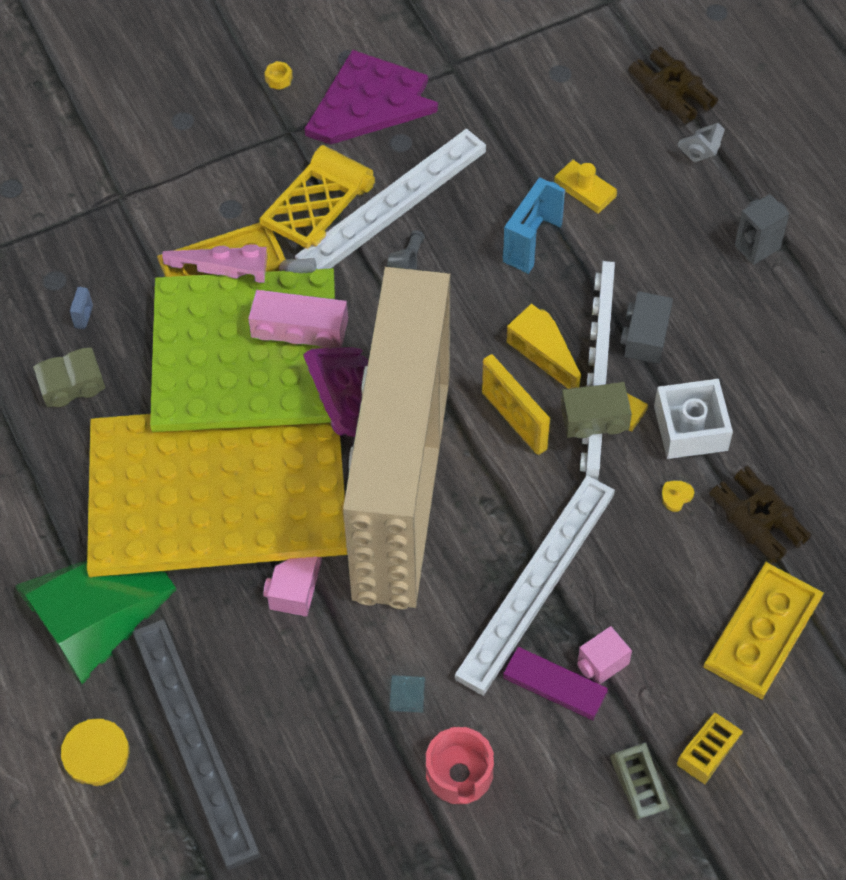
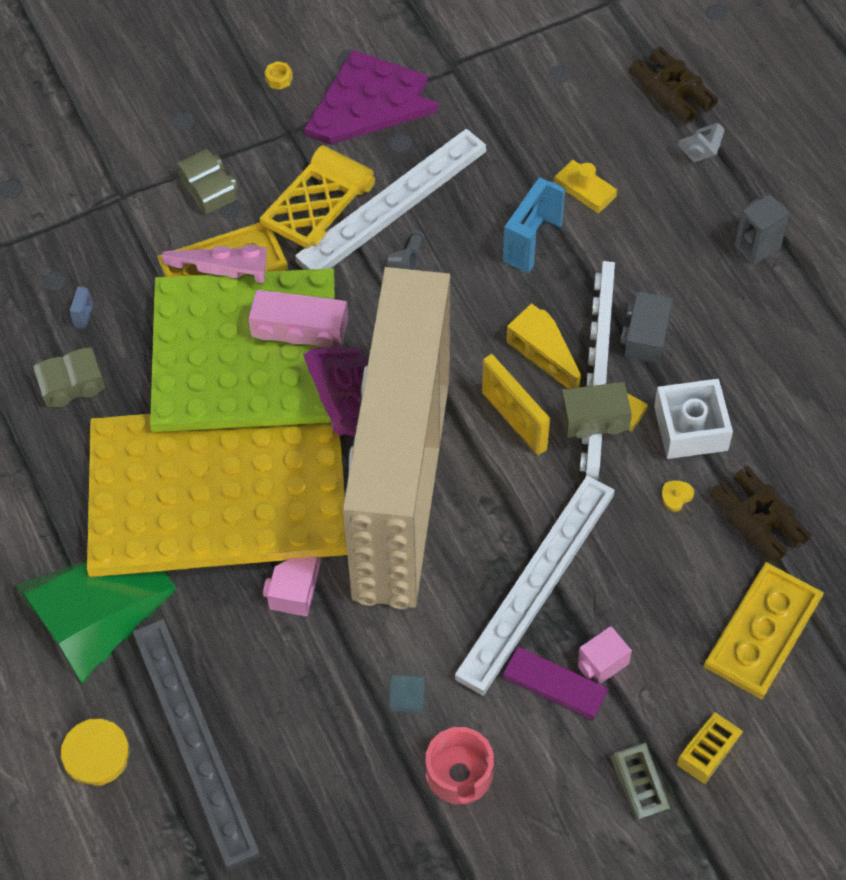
light grey arm [279,258,317,273] -> none
none -> olive brick [177,149,238,215]

